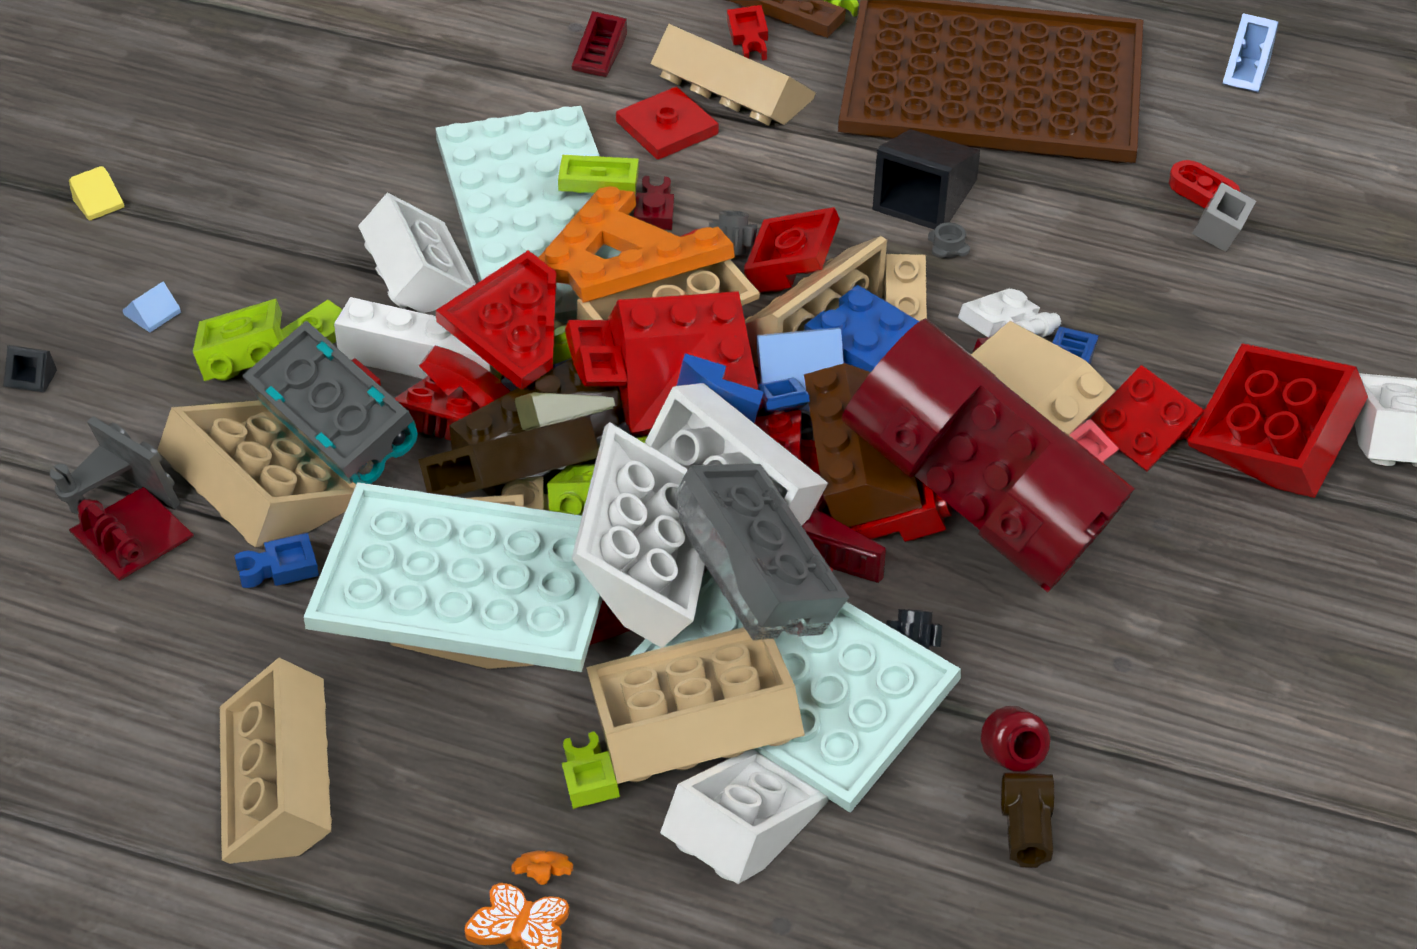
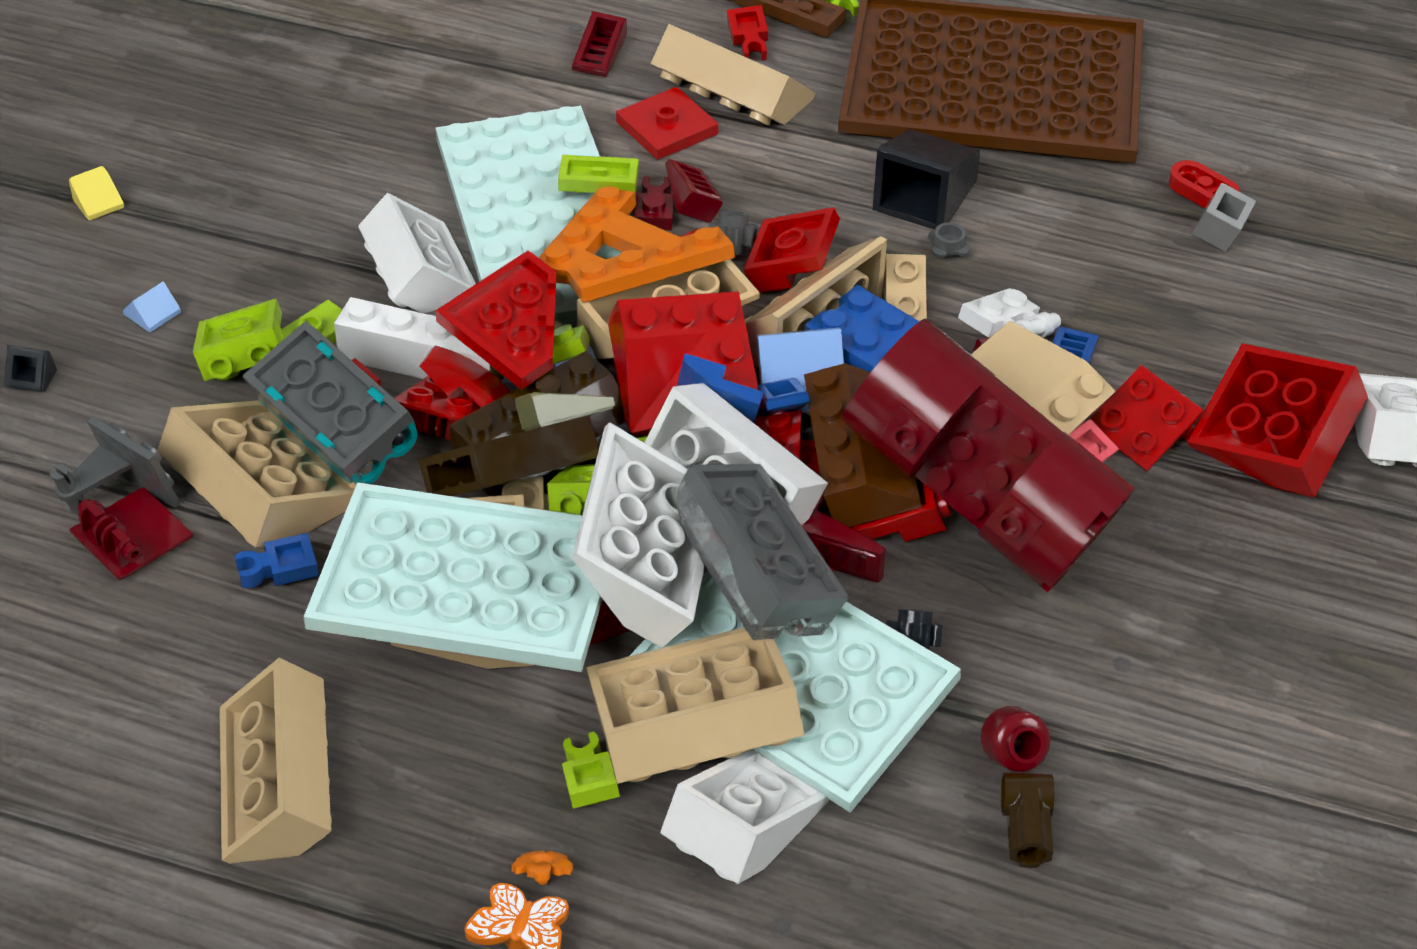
red slope [565,320,628,386] -> none
light blue slope [1223,13,1278,93] -> none
none -> dark red slope [665,159,723,223]

